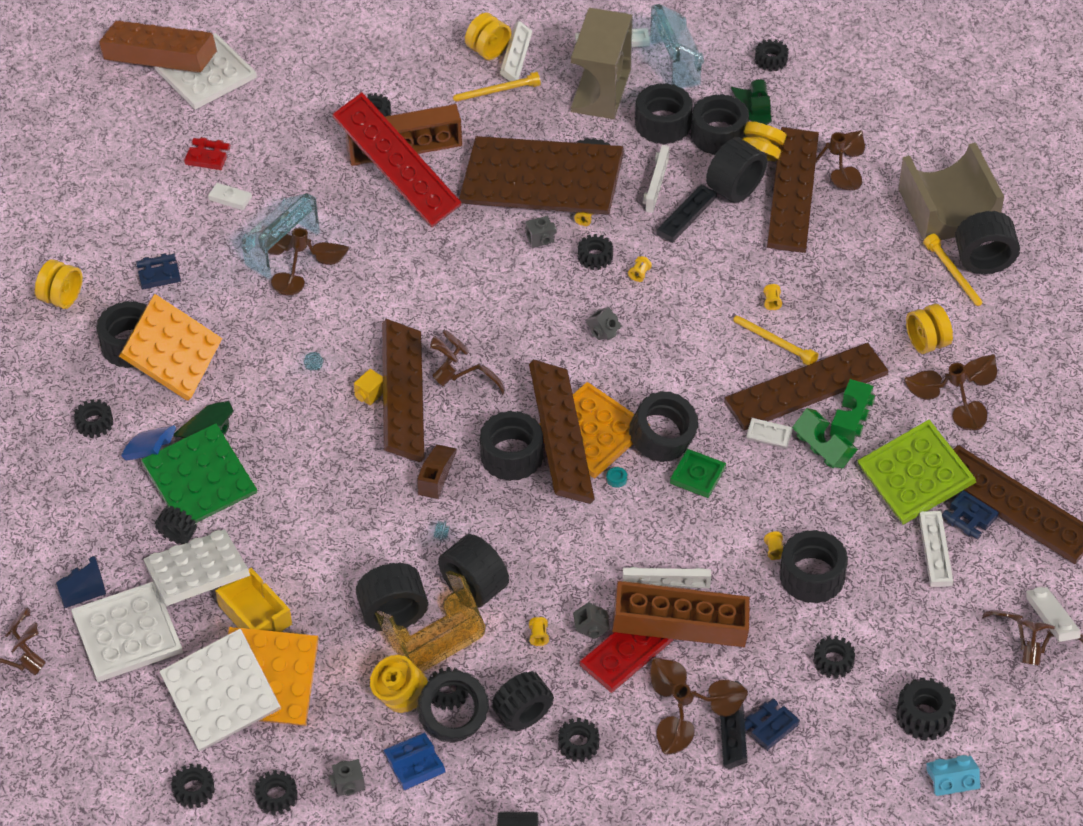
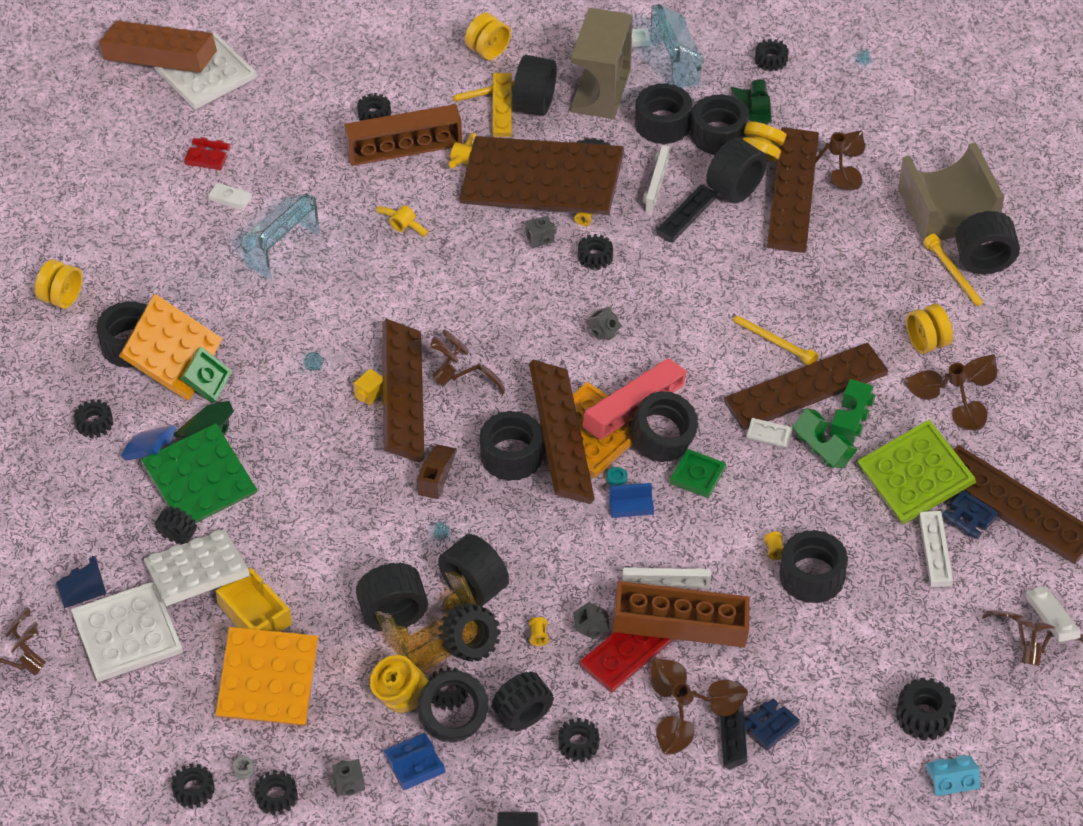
dark blue plate [136,253,181,290] -> none
white plate [159,629,282,752] -> none
reddish brown plant [261,227,349,295] -> none
red plate [332,92,462,228] -> none
white plate [500,21,532,81] -> none
yellow bush [628,256,652,282] -> none
yellow bush [763,284,782,310] -> none
black tyre [814,635,855,679] -> none
none -> plate [180,347,232,403]
none -> light grey bush [233,756,254,780]
none -> yellow piece [376,205,429,237]
none -> black tyre [439,603,501,662]
none -> yellow piece [449,133,477,168]
none -> yellow plate [493,73,512,137]
none -> black tyre [512,54,557,116]
none -> coral brick [582,358,687,440]
none -> blue panel [609,483,654,518]
none -> clear light blue plate [857,49,872,67]

